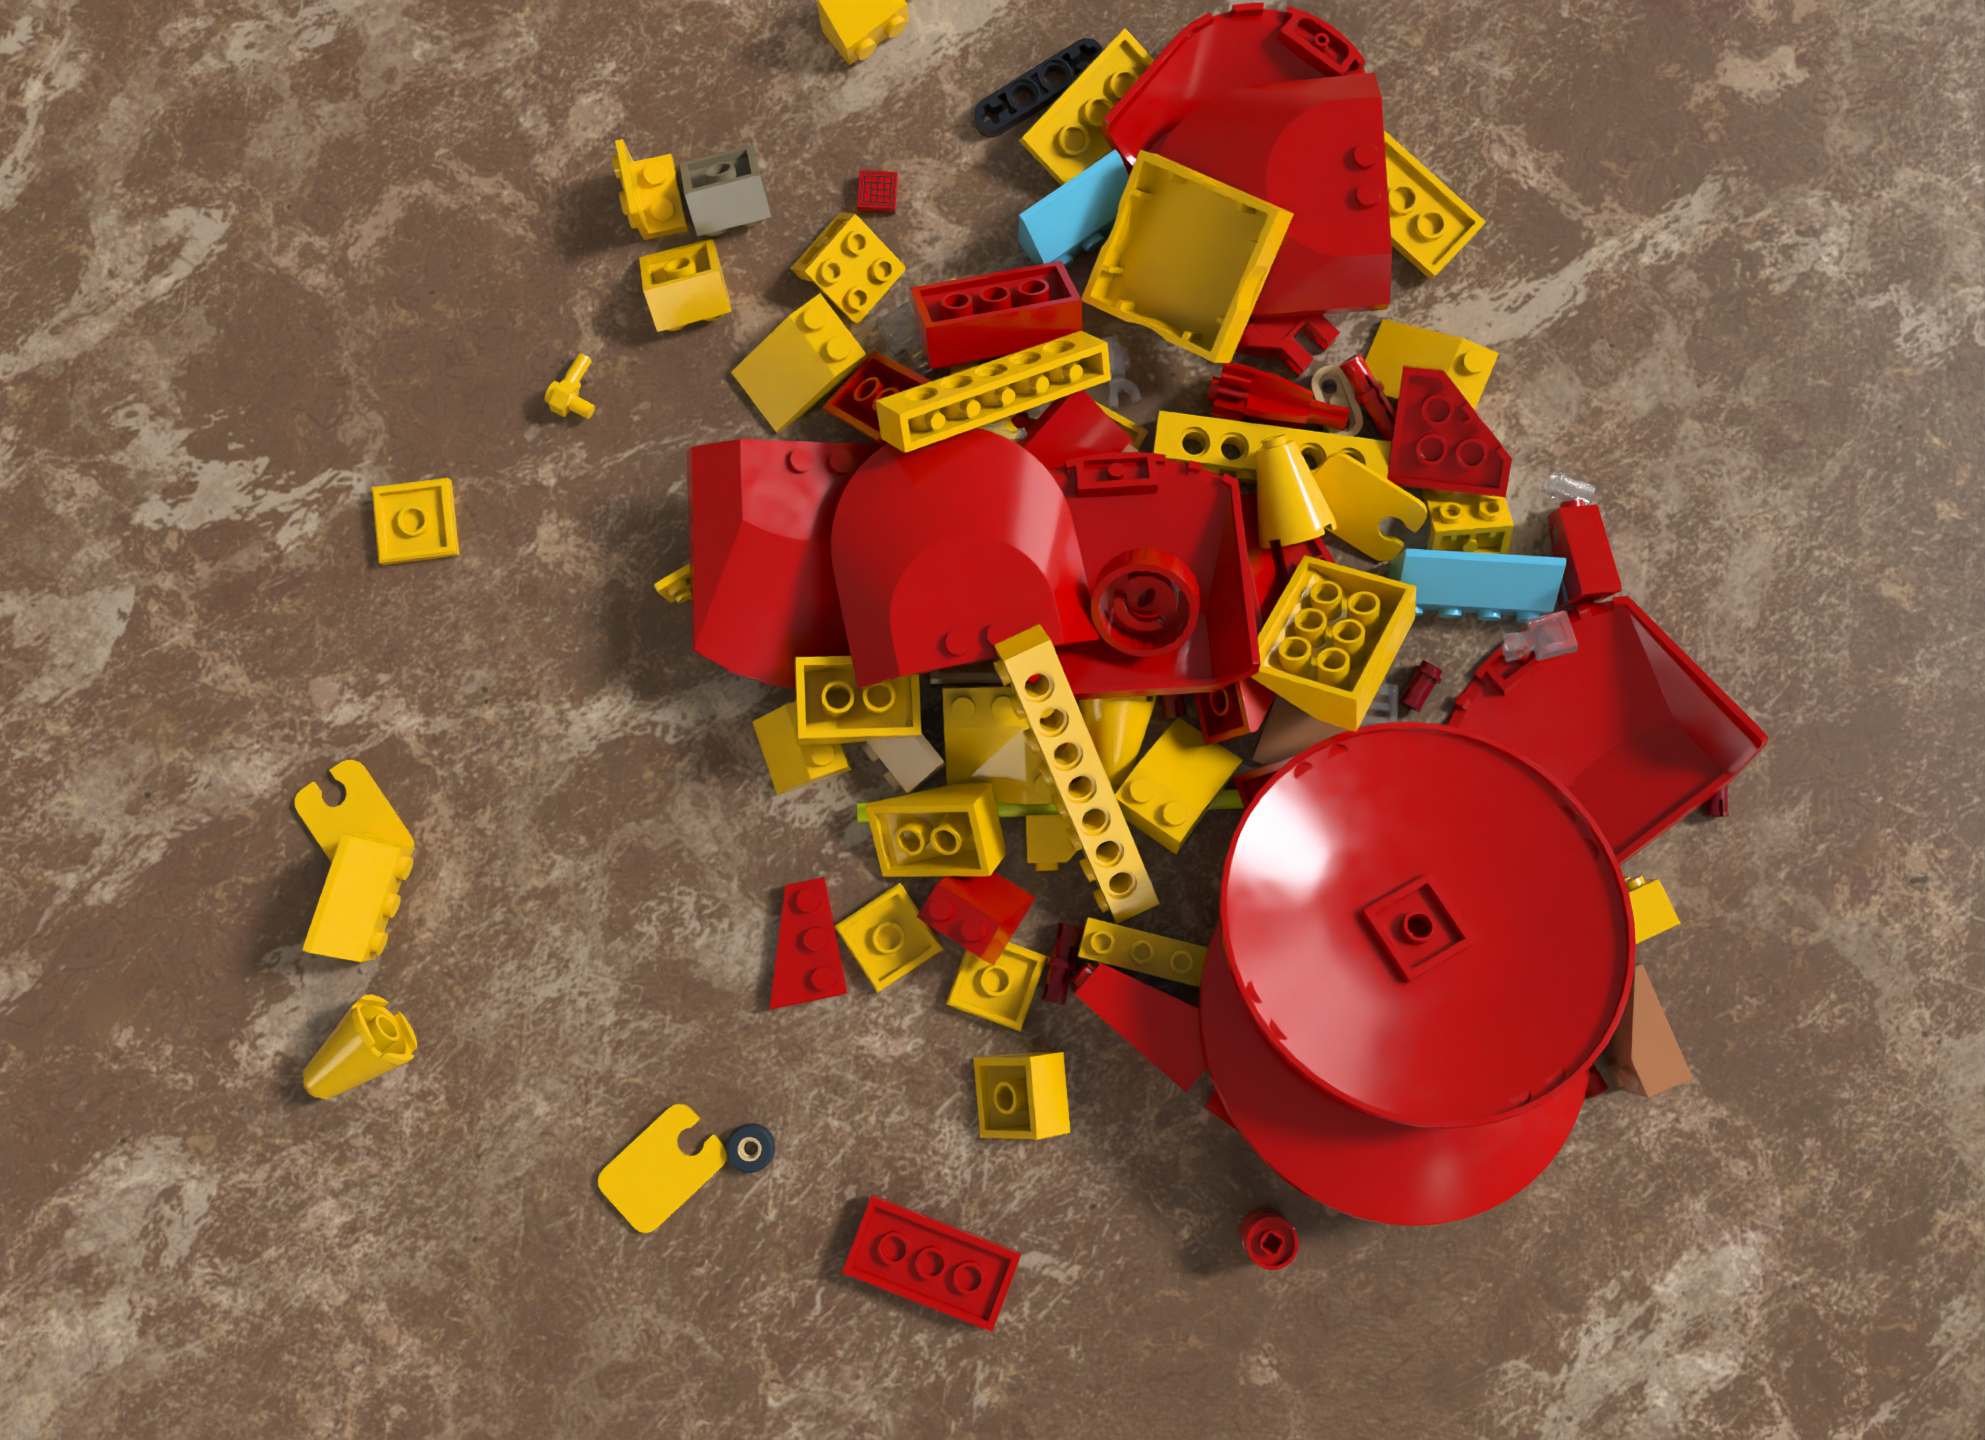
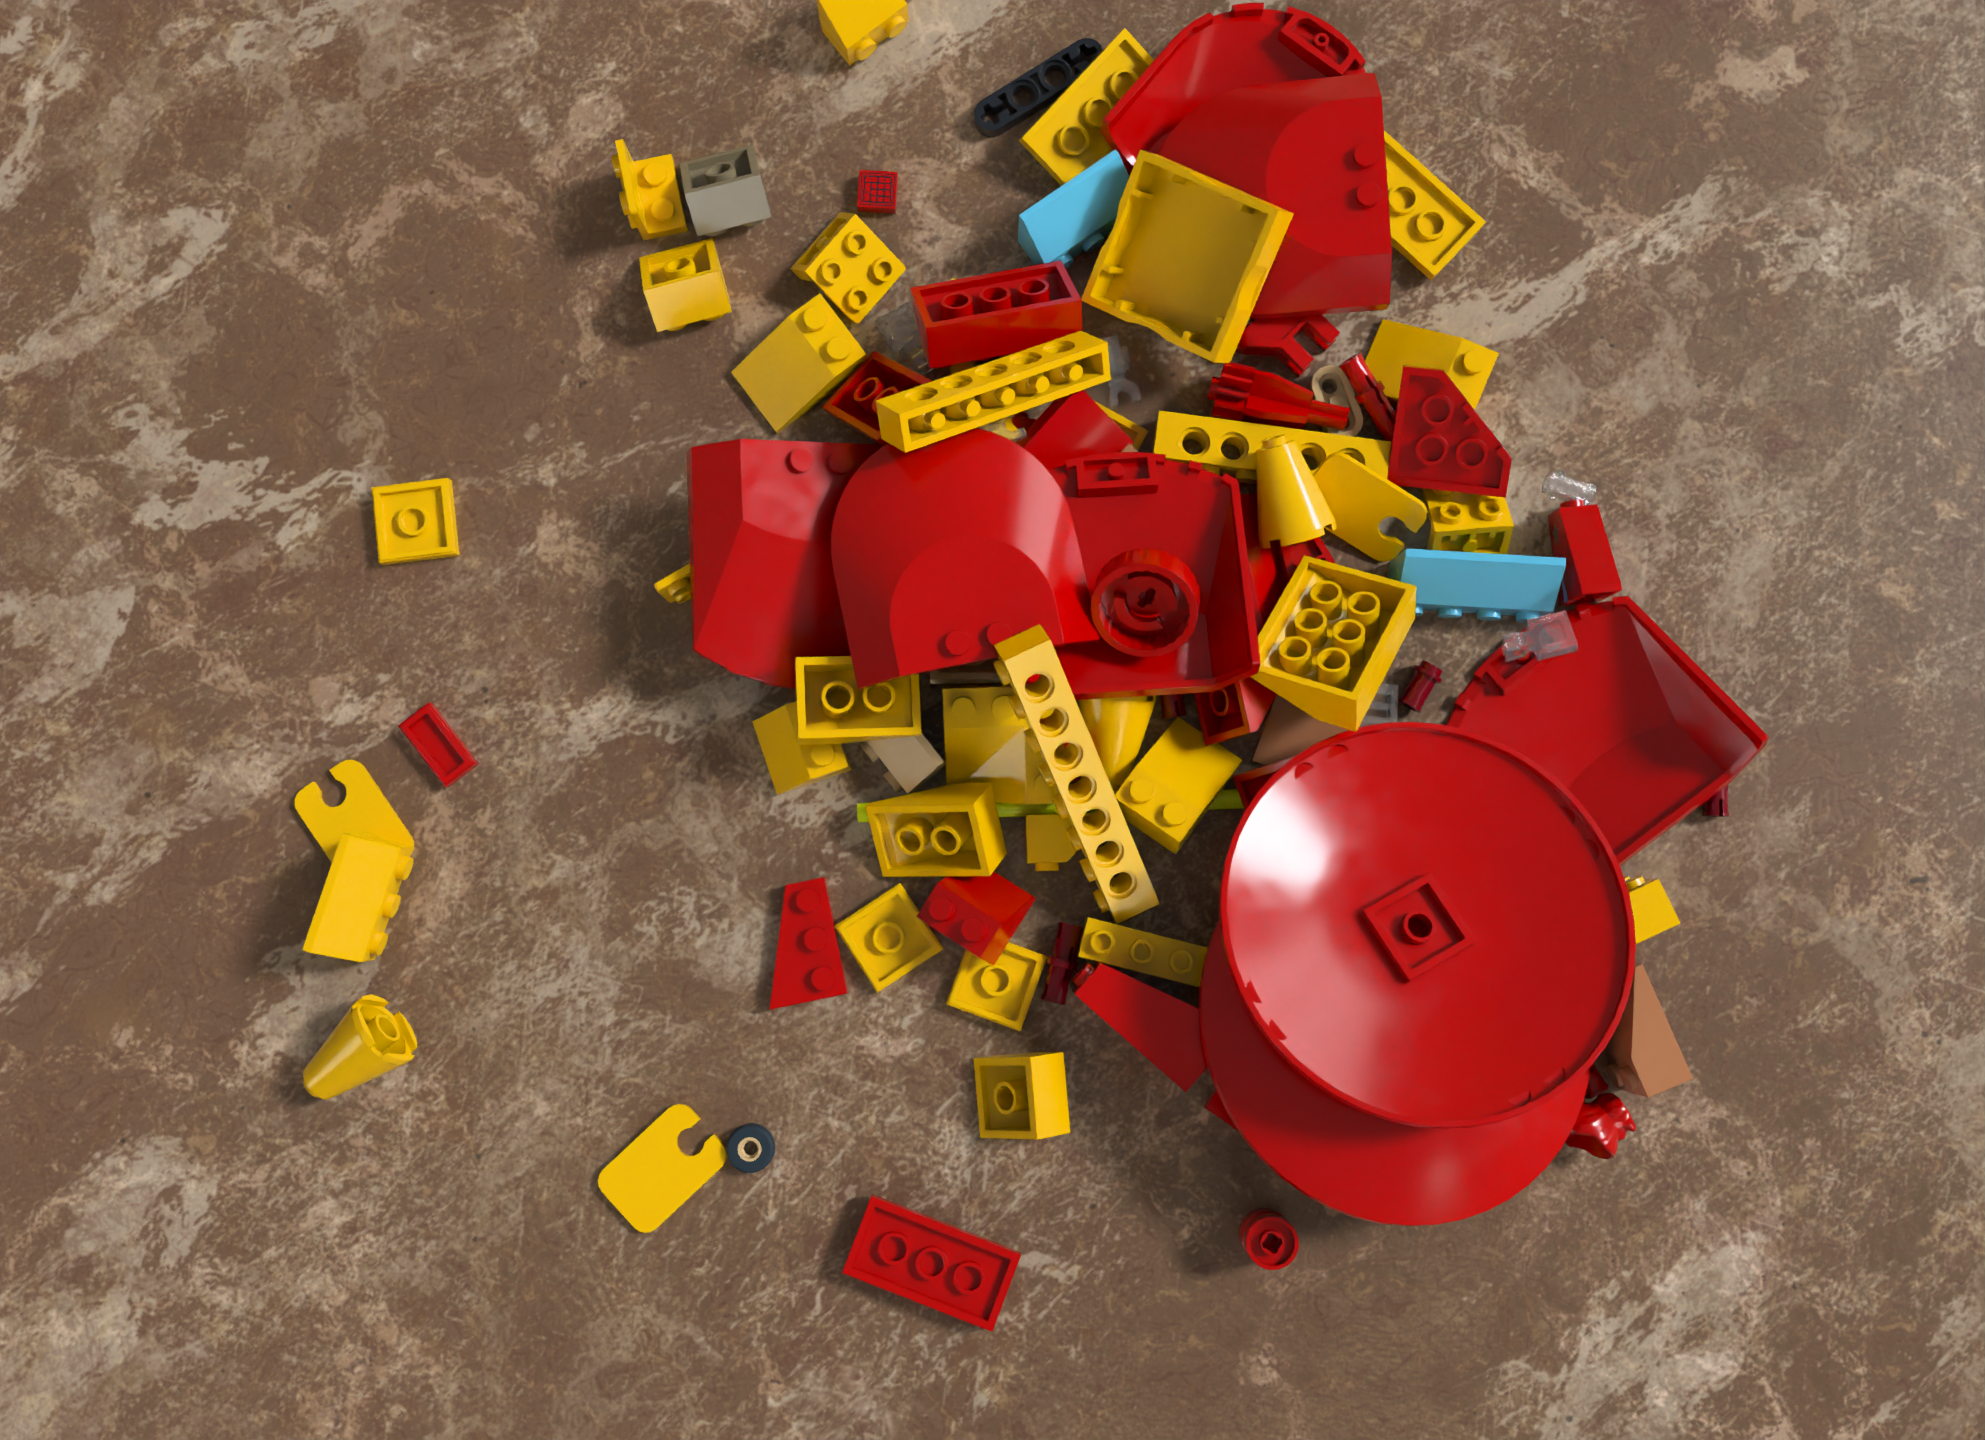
yellow piece [545,353,595,419] -> none
none -> red tile [398,702,479,788]
none -> red hair [1565,1093,1636,1159]

